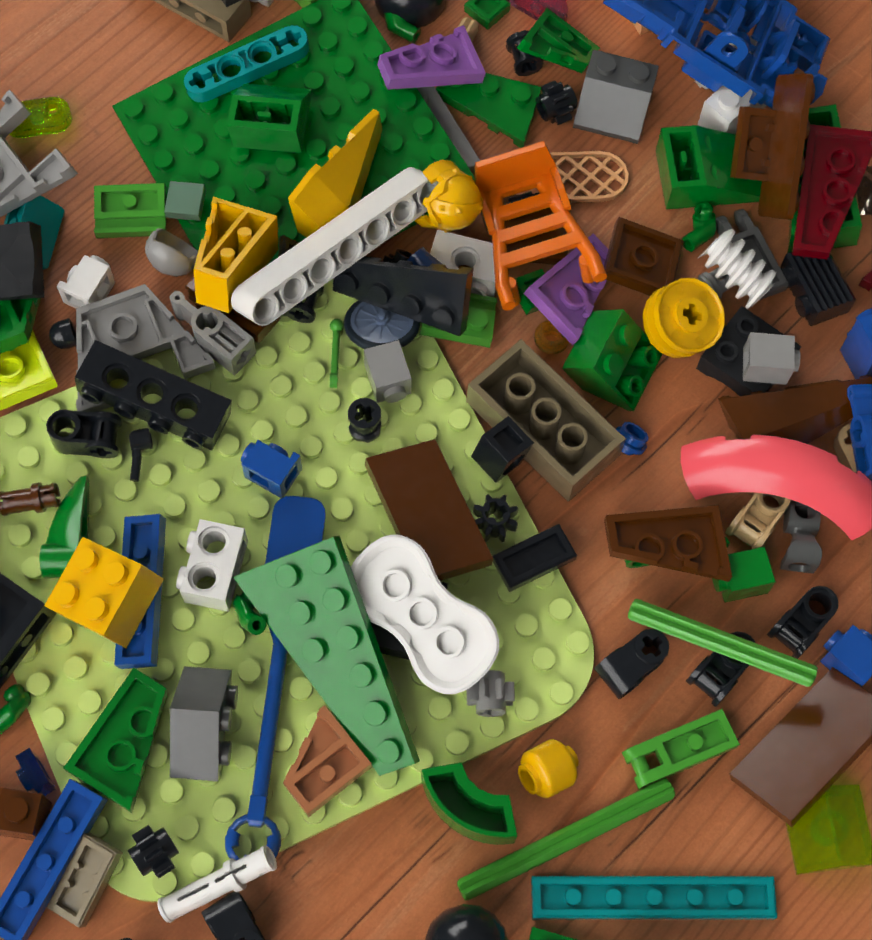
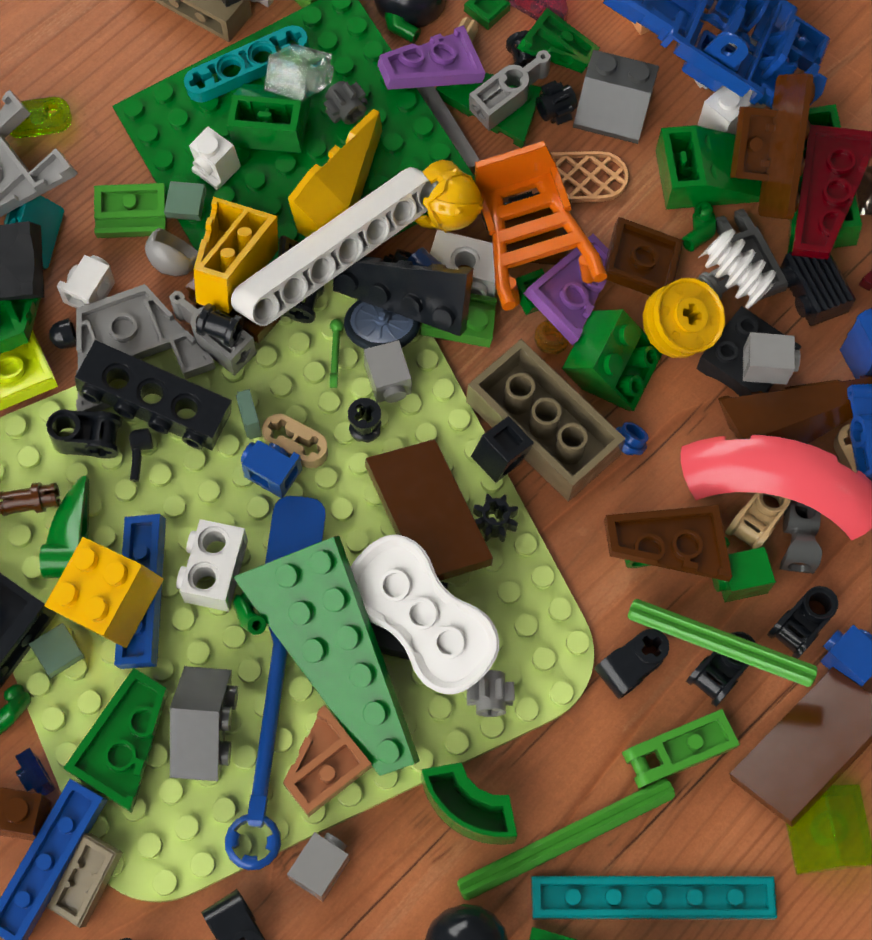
black gear [128,824,179,878] -> none
white pin [157,845,277,923] -> none
black tile [492,524,577,592] -> none
yellow head [518,739,579,799] -> none
none -> sand green tile [29,623,85,678]
none -> white brick [189,126,241,190]
none -> black bush [196,303,244,348]
none -> sand green tile [236,389,262,440]
none -> tan beam [262,414,328,468]
none -> clear brick [264,44,334,101]
none -> light grey brick [287,832,350,902]
none -> dark grey gear [324,81,368,125]
none -> light grey piece [469,50,551,131]

